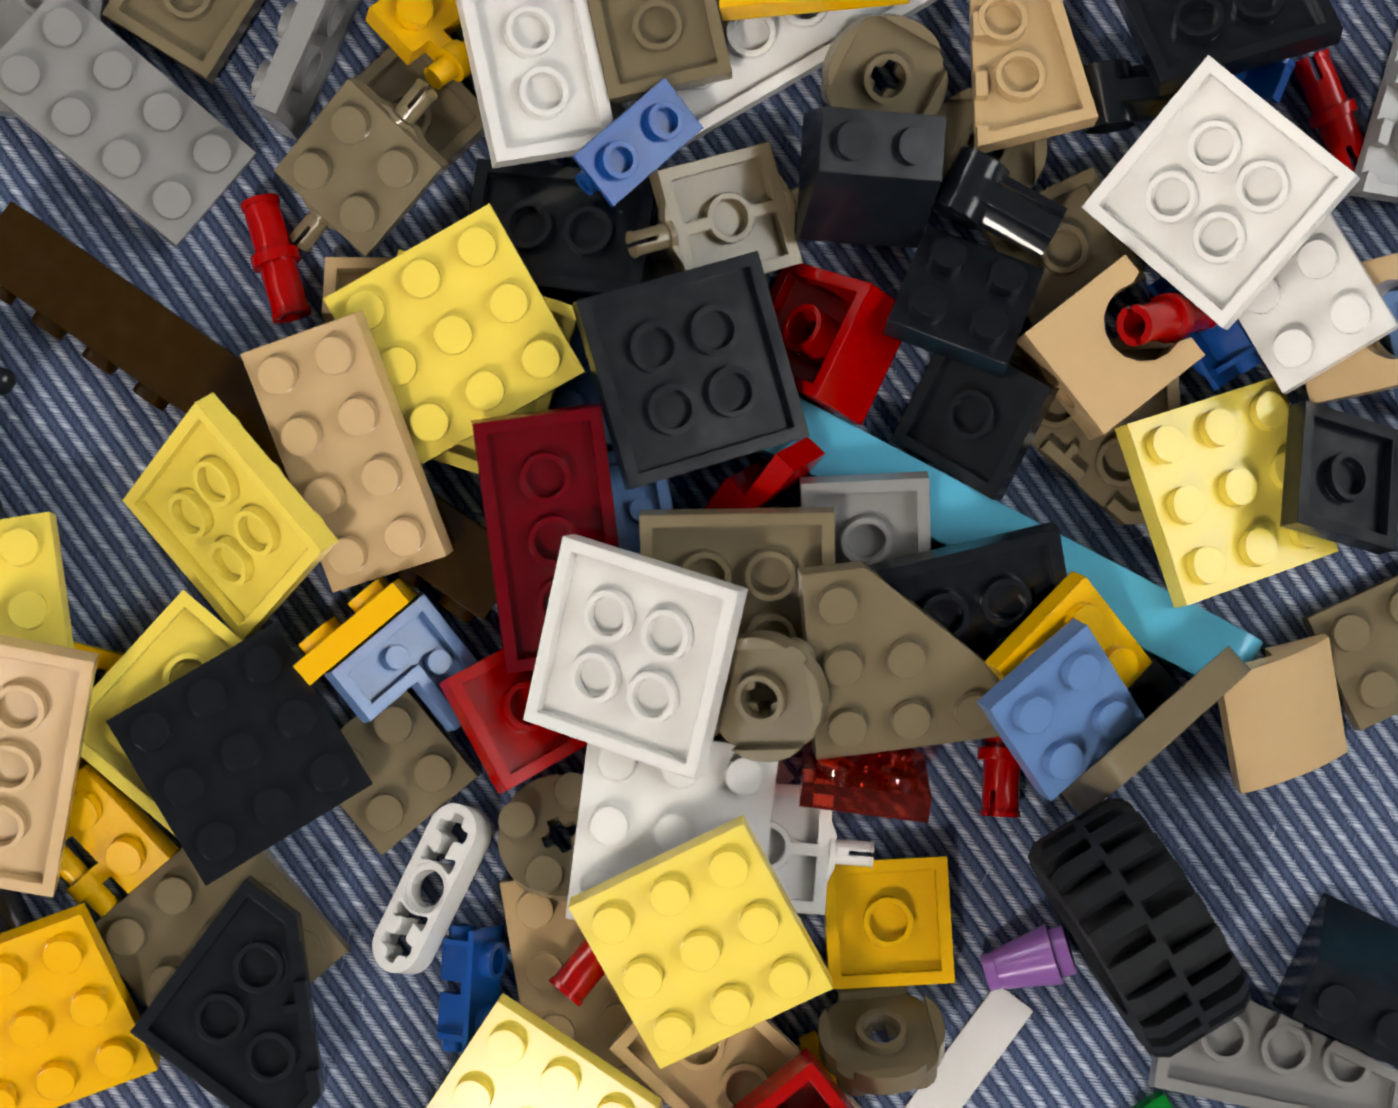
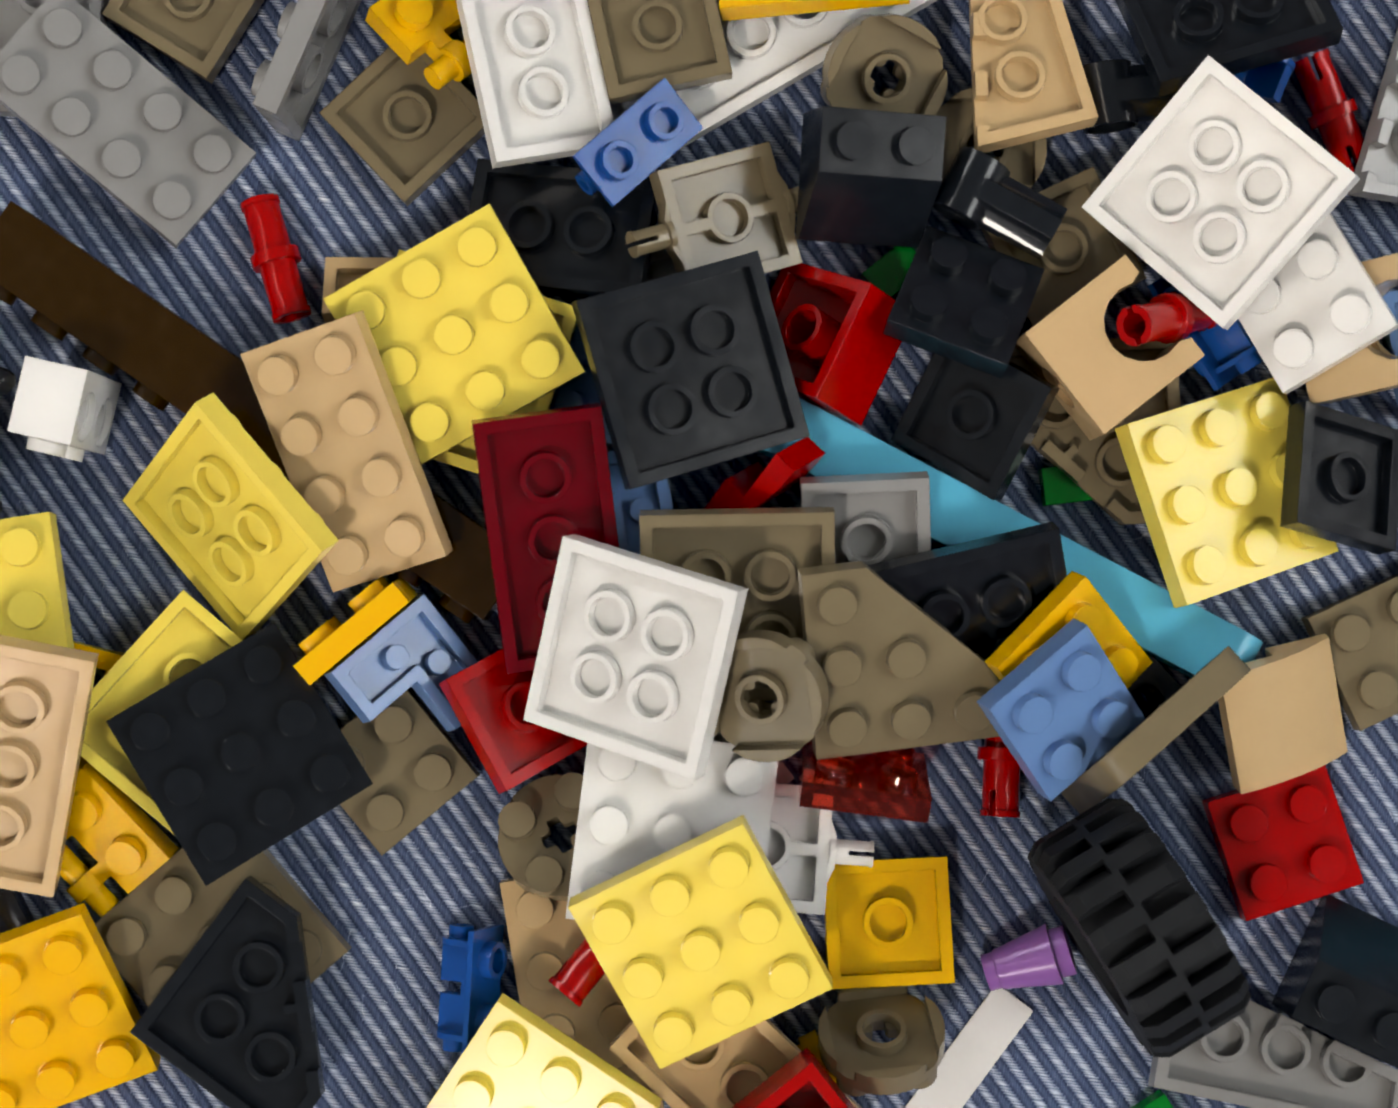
dark tan plate [274,76,449,257] -> none
white beam [372,803,492,975] -> none
none -> white brick [7,356,122,462]
none -> green piece [860,247,916,298]
none -> green piece [1038,467,1093,506]
none -> red plate [1202,765,1364,921]

